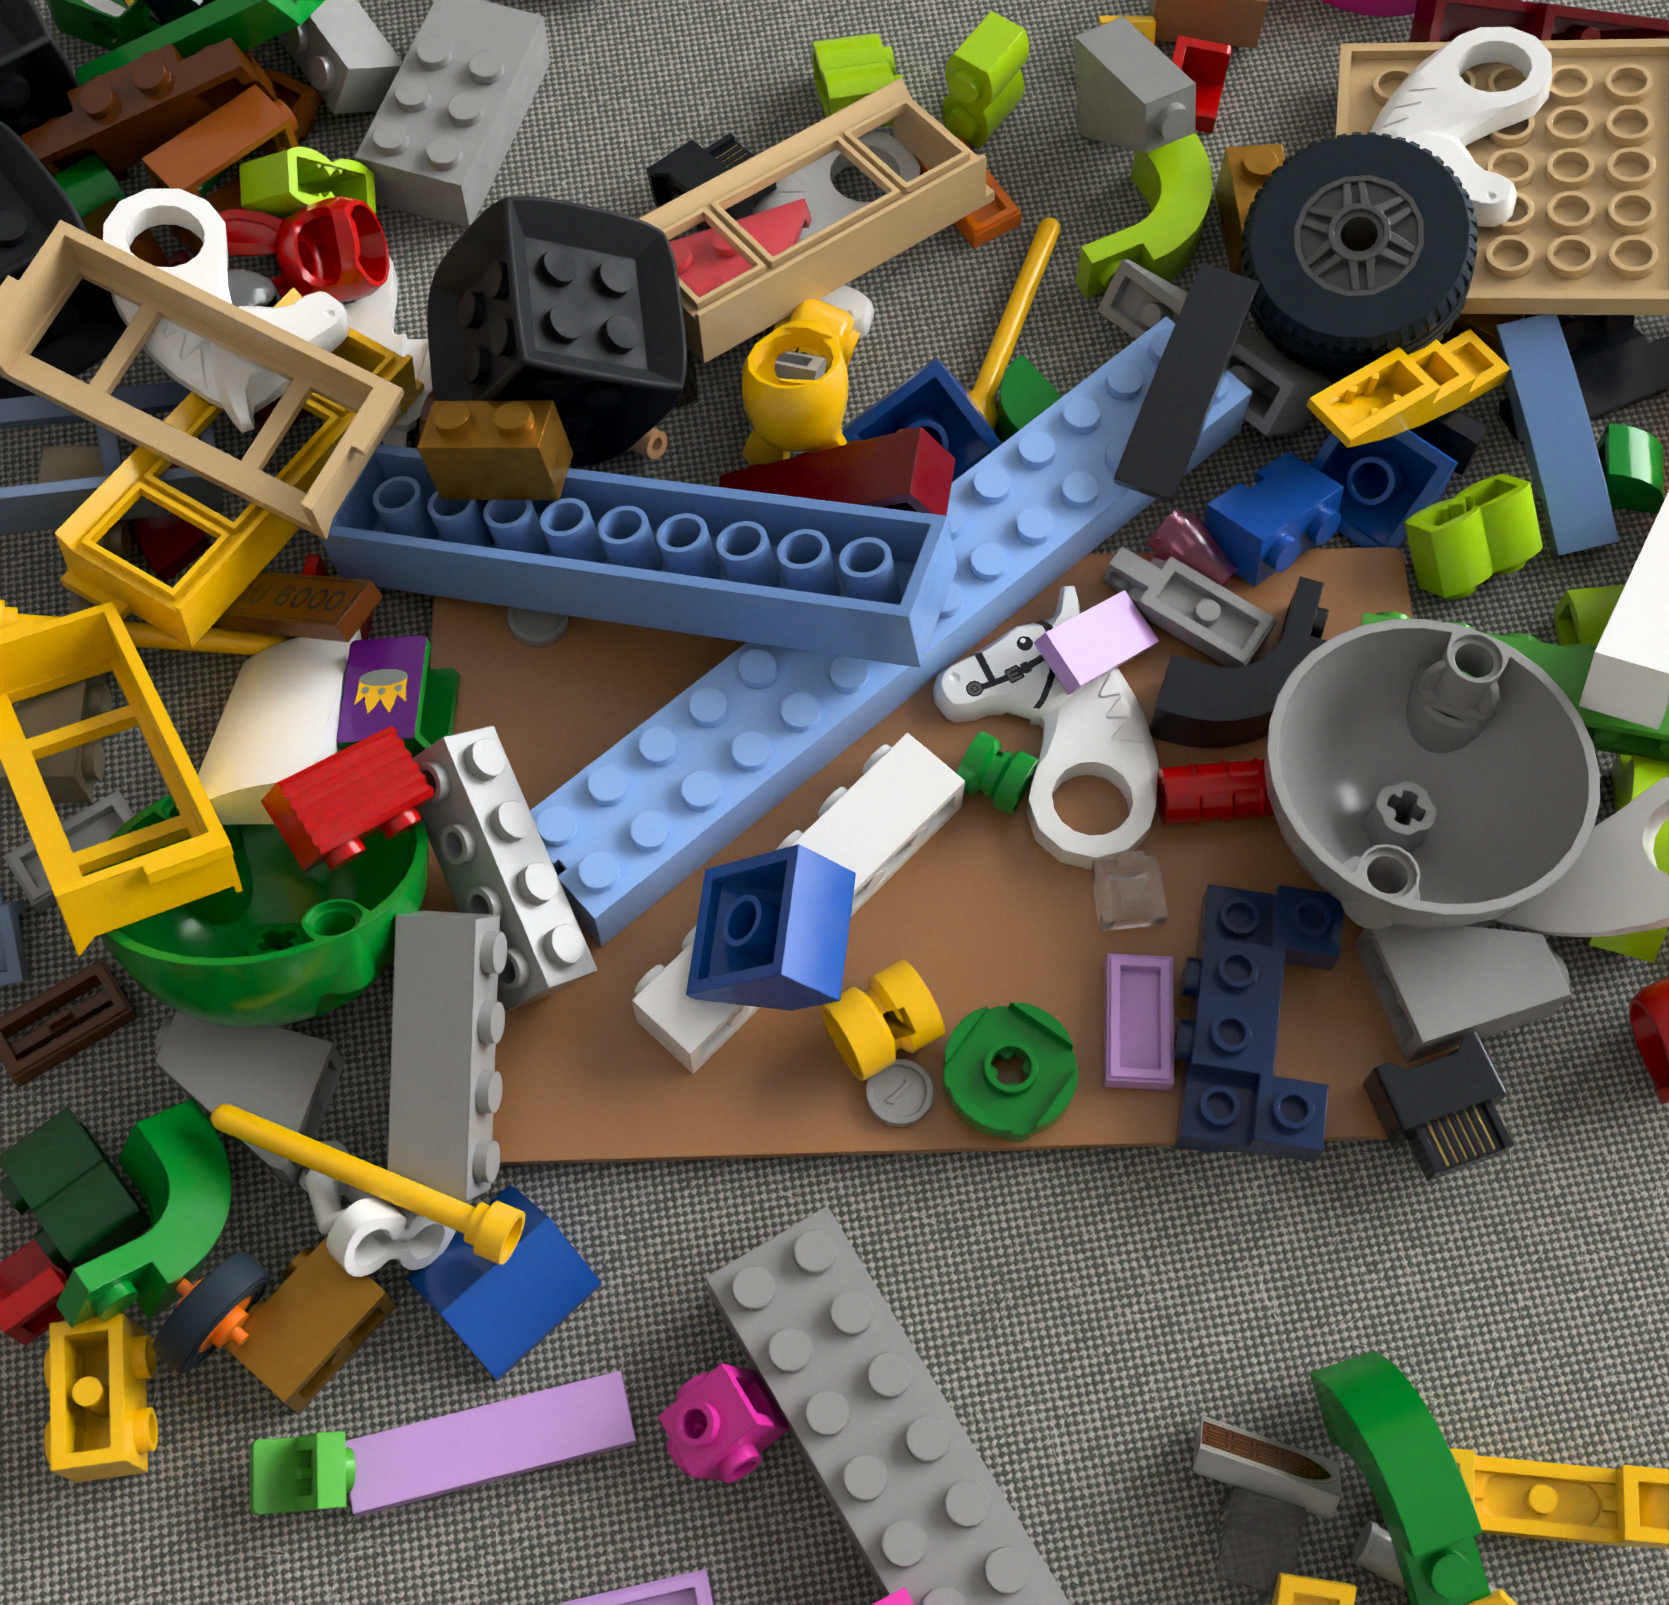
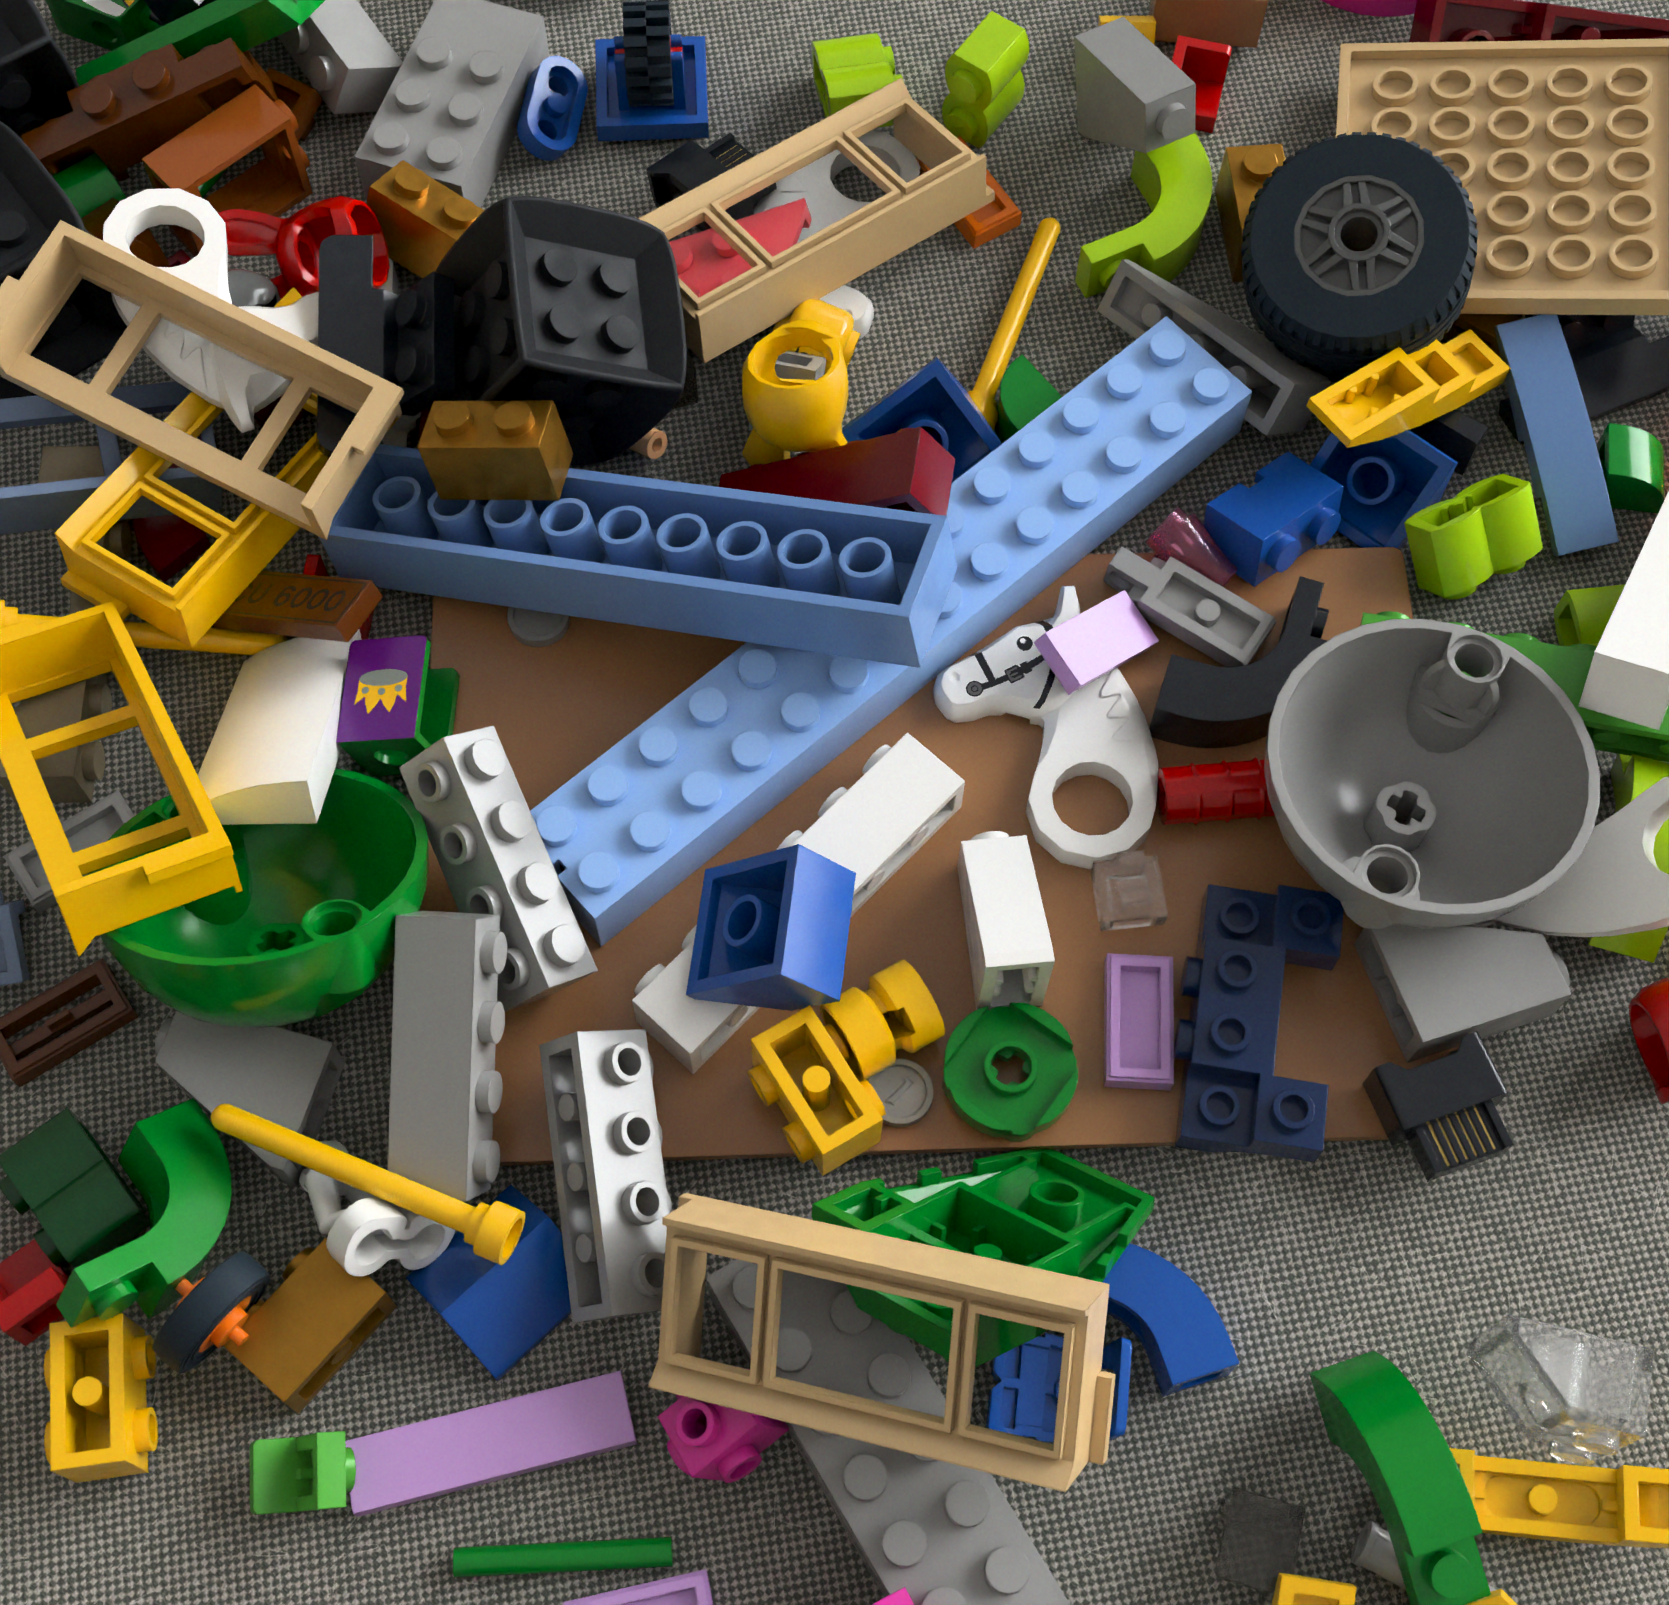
lime brick [239,147,376,218] -> none
red brick [261,726,434,872] -> none
green wheel [956,730,1039,816] -> none
black slope [1114,262,1260,504] -> none
light grey tile [1192,1415,1341,1519] -> none
white animal [1370,27,1552,227] -> none
none -> black plate [317,235,455,457]
none -> pearl gold brick [366,160,485,278]
none -> green bar [453,1536,673,1578]
none -> blue plate [517,56,588,161]
none -> light grey brick [539,1029,672,1323]
none -> blue plate [595,0,709,142]
none -> tan piece [648,1193,1116,1492]
none -> yellow brick [747,1005,886,1176]
none -> green wedge [811,1149,1155,1367]
none -> white slope [957,831,1055,1010]
none -> blue piece [986,1333,1132,1444]
none -> blue arch [1103,1243,1239,1397]
none -> clear slope [1468,1314,1654,1465]

